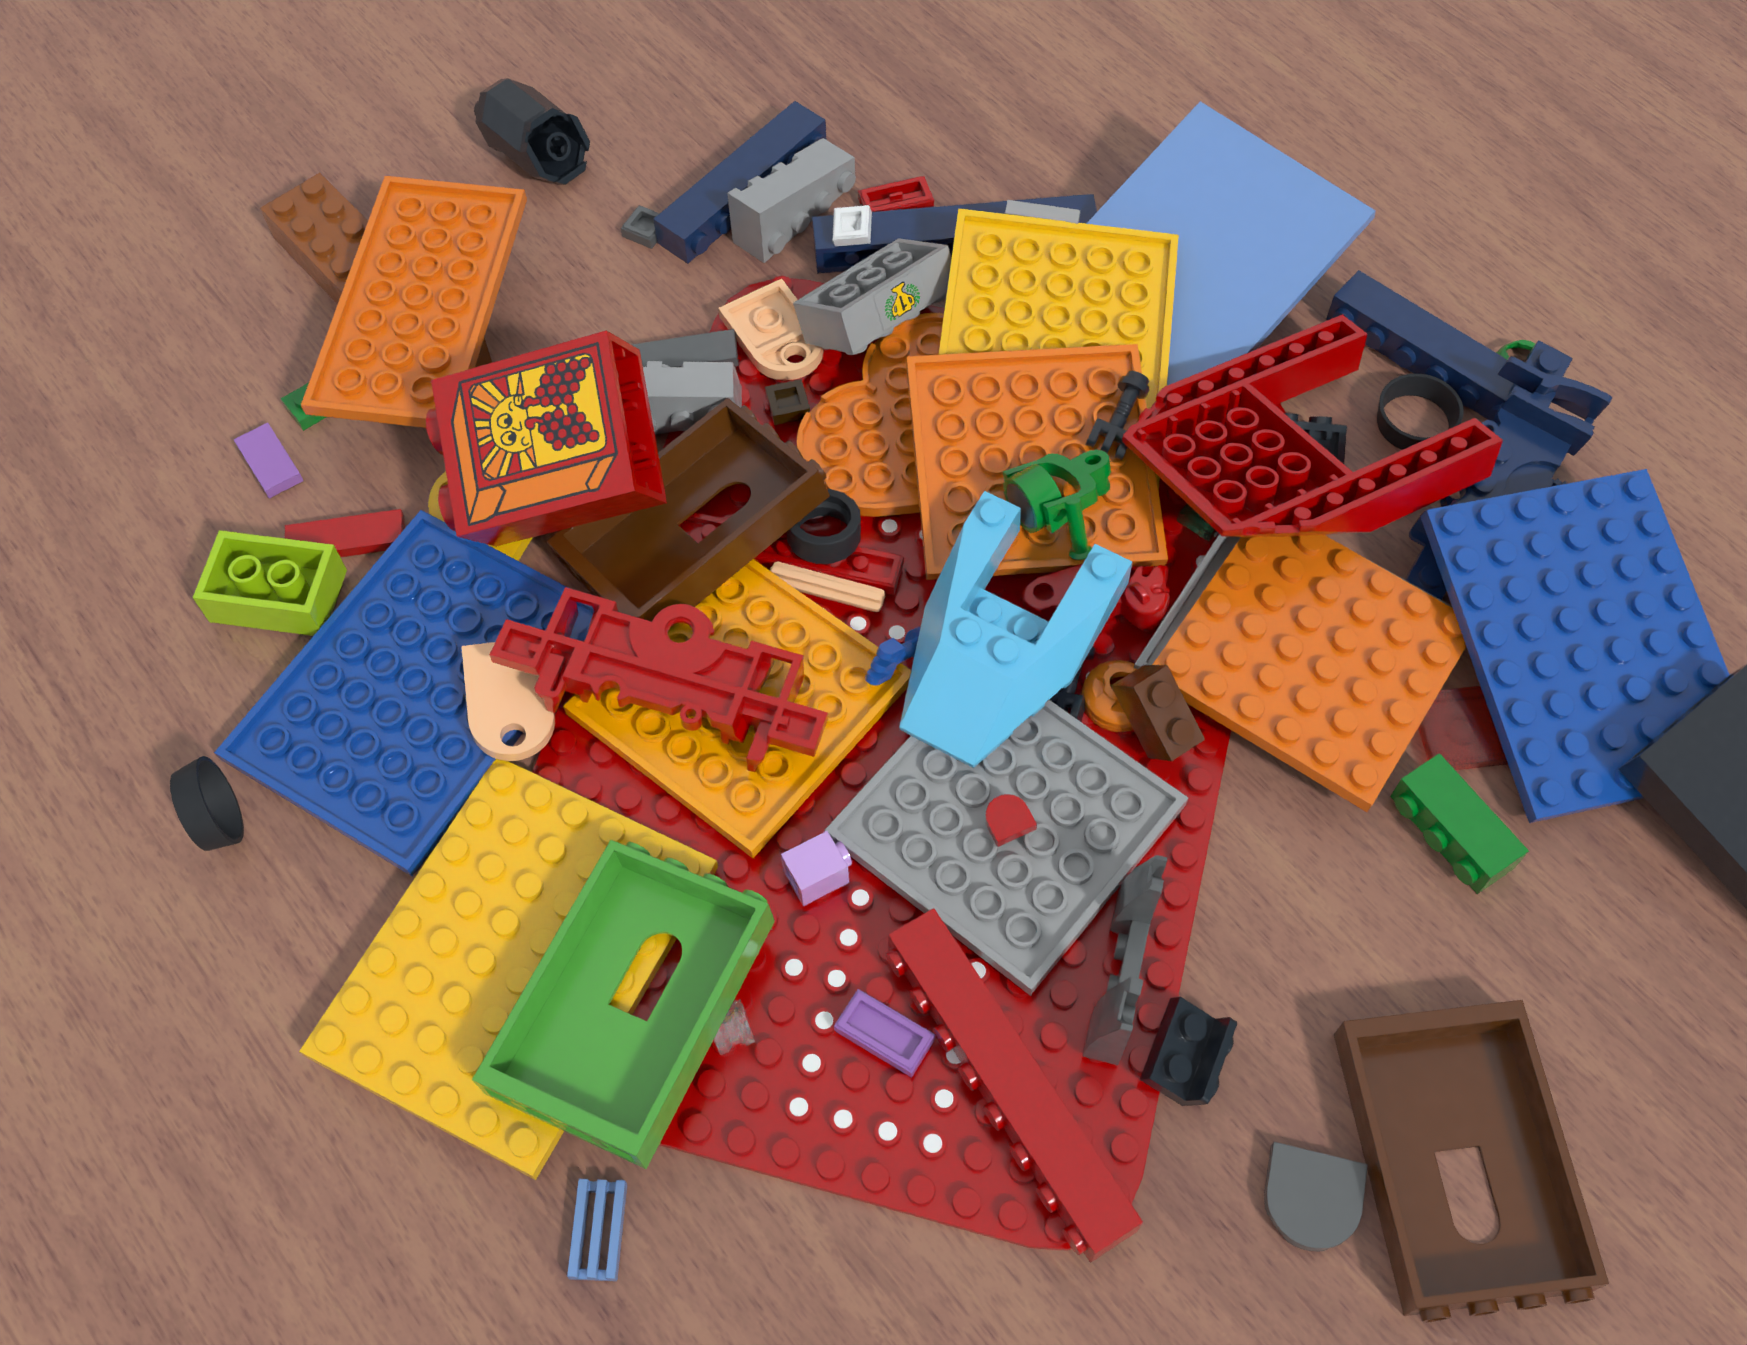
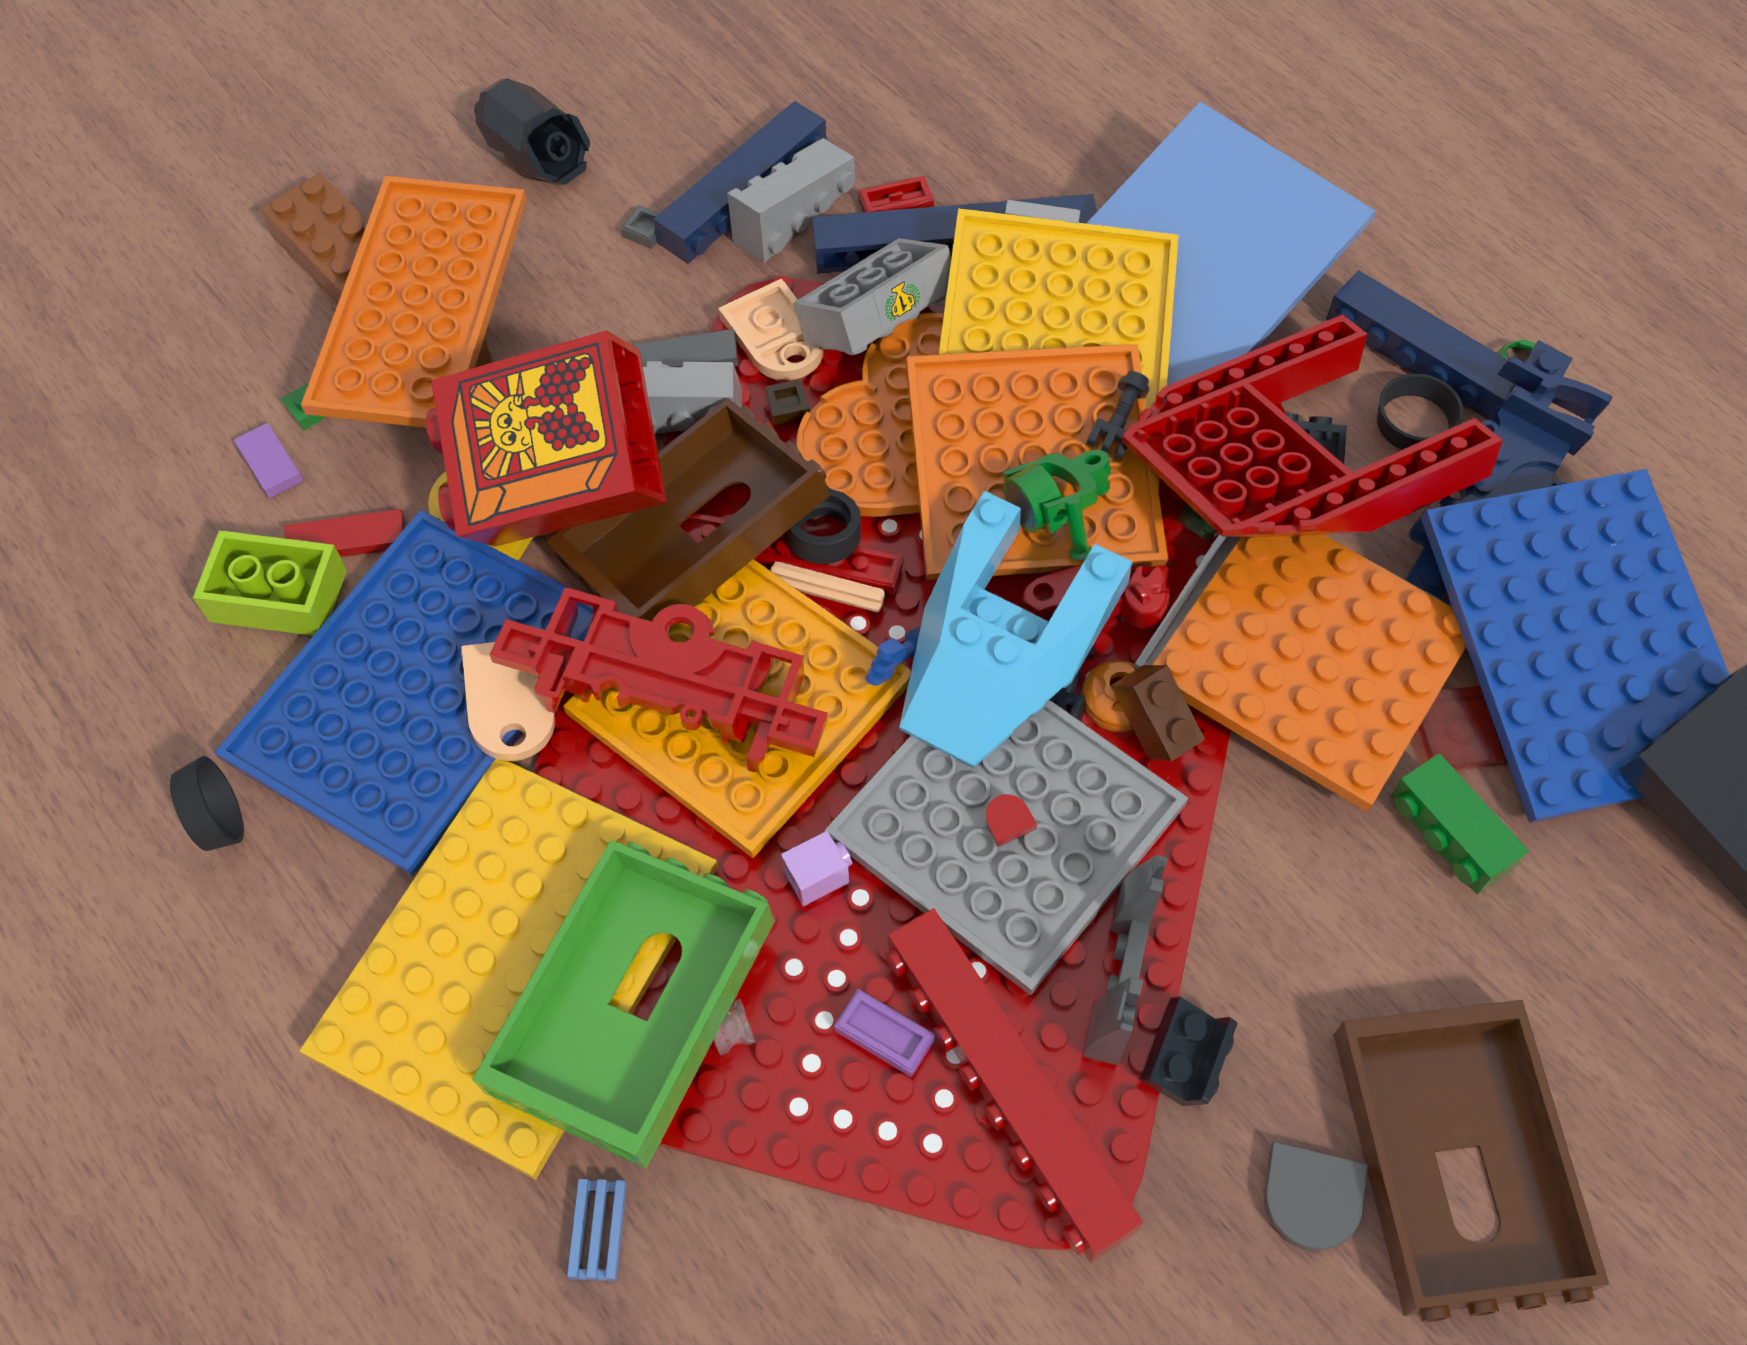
white tile [832,205,872,246] -> none

